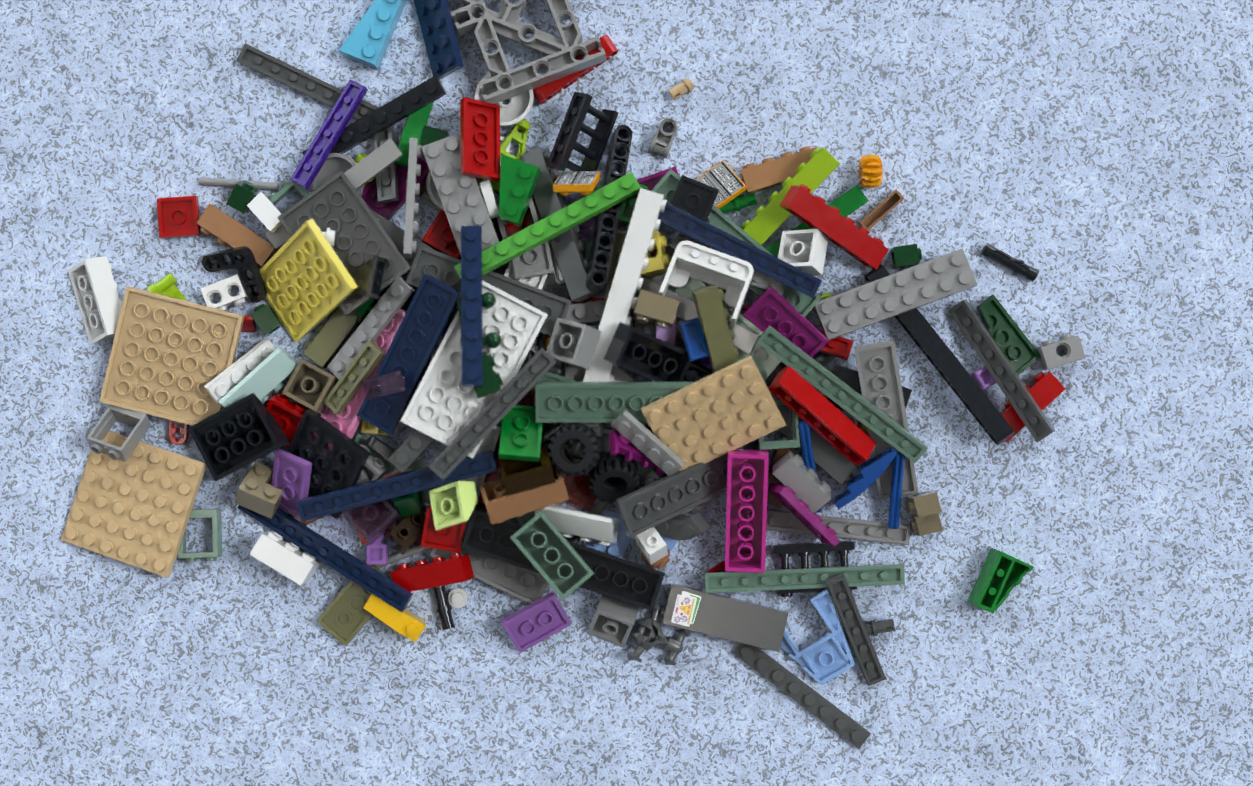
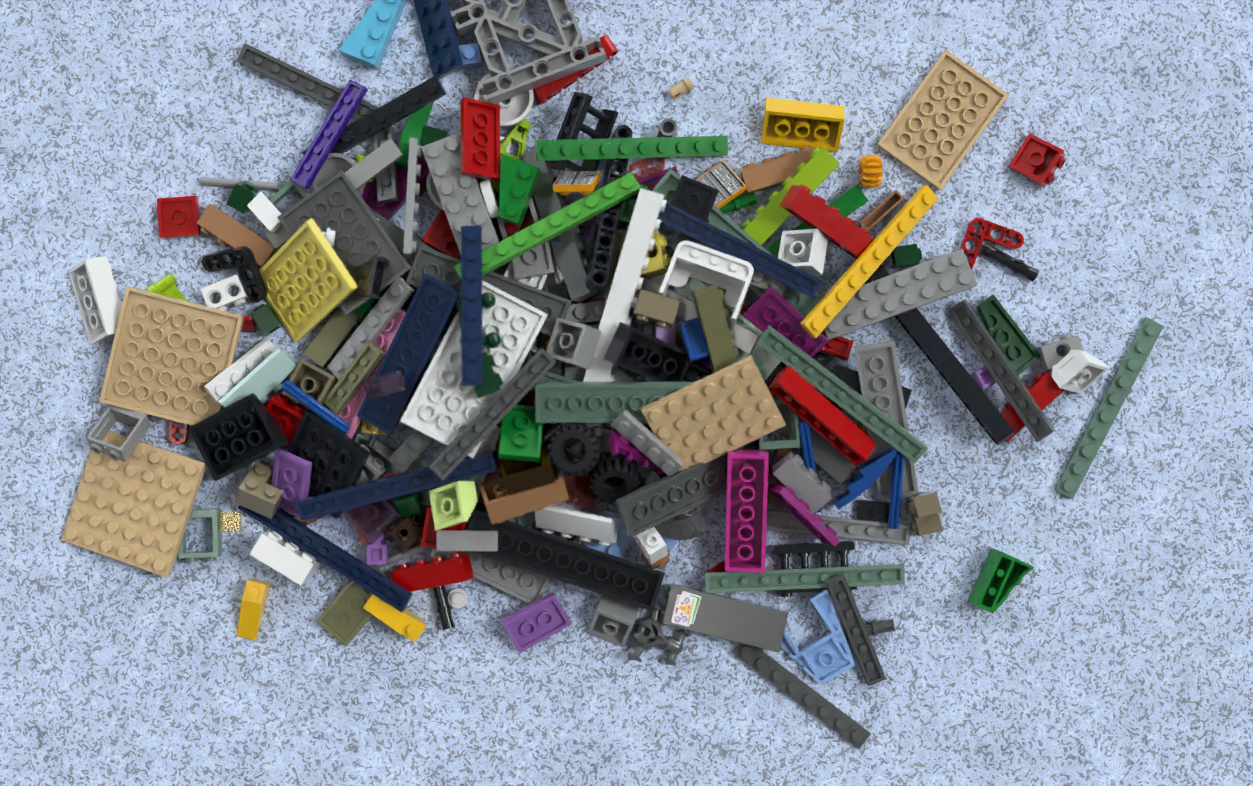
sand green brick [510,511,594,600] -> none
none -> clear yellow tile [220,511,242,532]
none -> yellow slope [237,578,271,641]
none -> blue axle [281,380,351,434]
none -> light grey tile [437,530,498,551]
none -> medium blue brick [459,43,483,70]
none -> green plate [535,136,728,161]
none -> clear red beam [629,157,665,180]
none -> yellow slope [760,98,845,152]
none -> yellow plate [800,185,938,338]
none -> black plate [856,500,890,522]
none -> tan plate [876,49,1009,191]
none -> red beam [960,218,1024,270]
none -> red plate [1008,133,1066,188]
none -> white slope [1052,349,1109,394]
none -> sand green plate [1054,317,1164,499]

